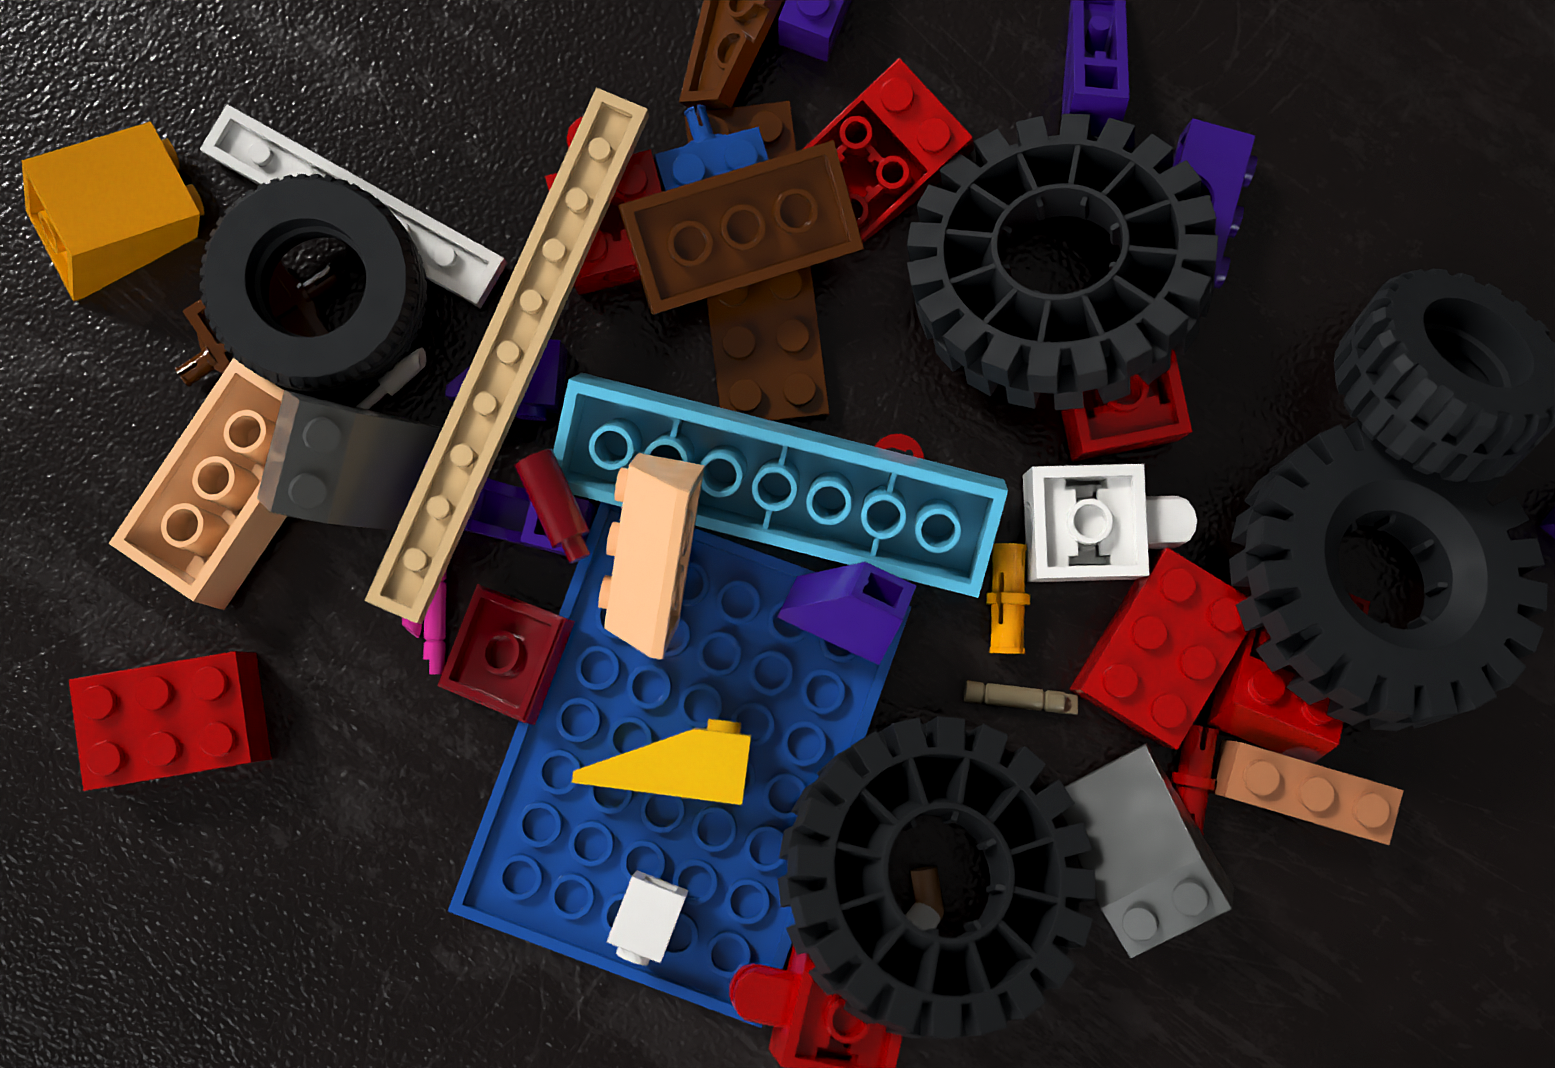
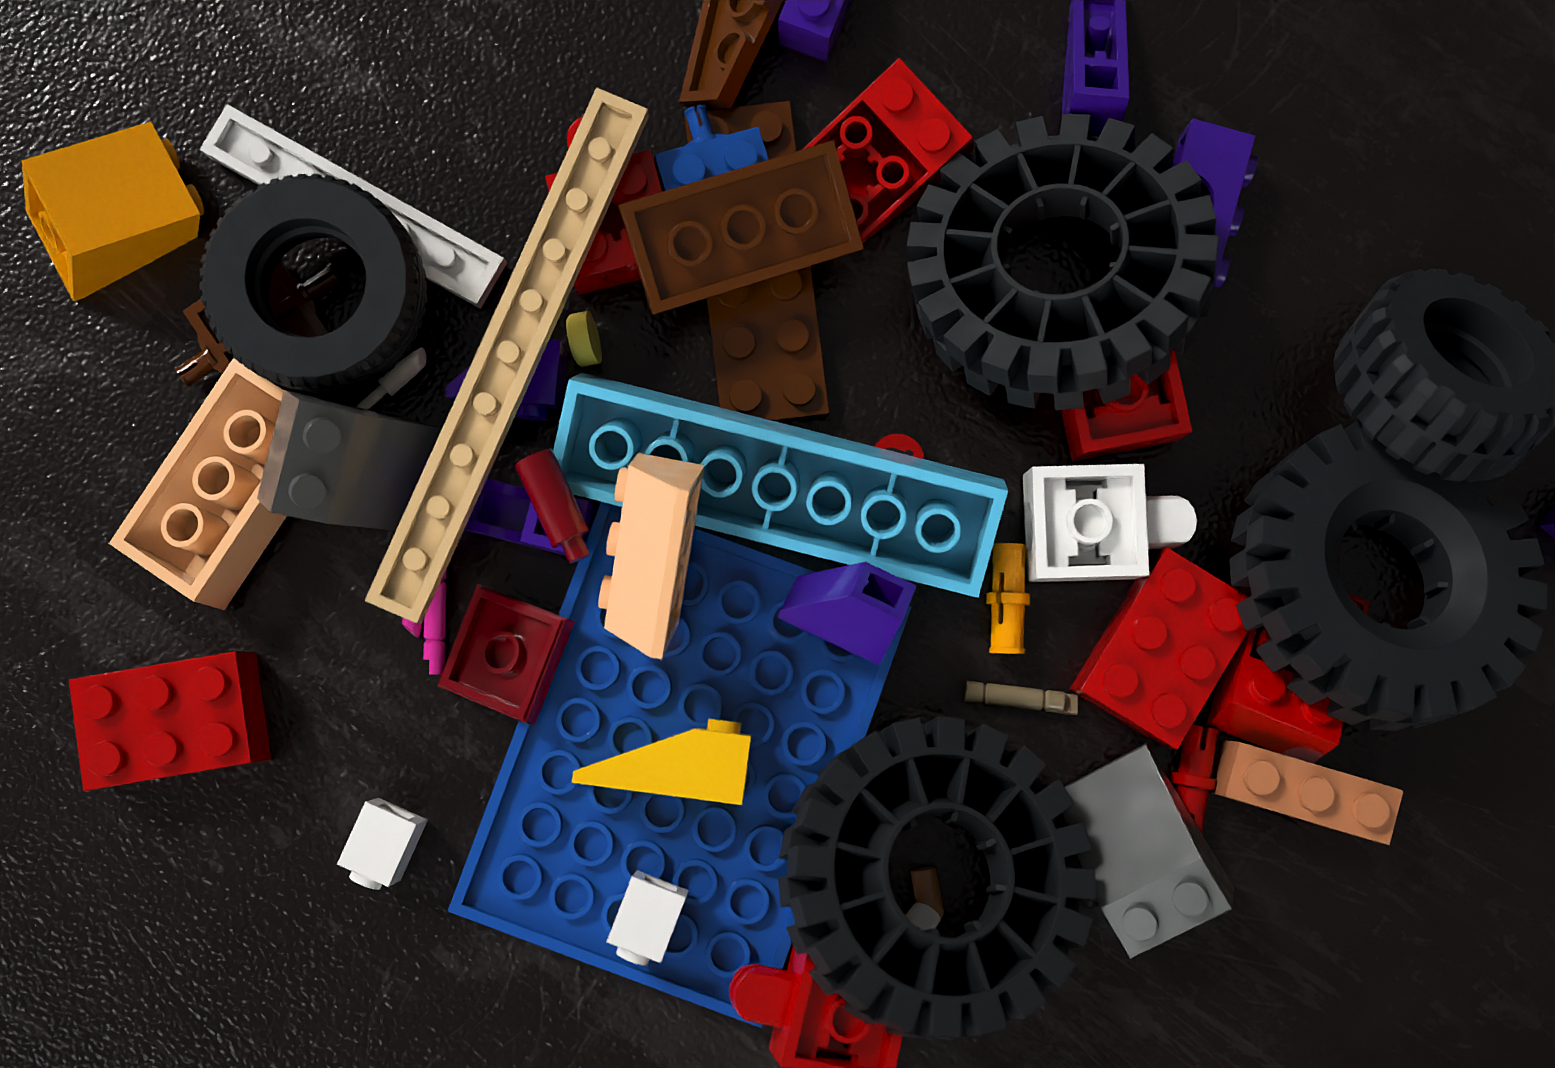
none -> white brick [337,798,428,890]
none -> light yellow tile [566,311,602,367]

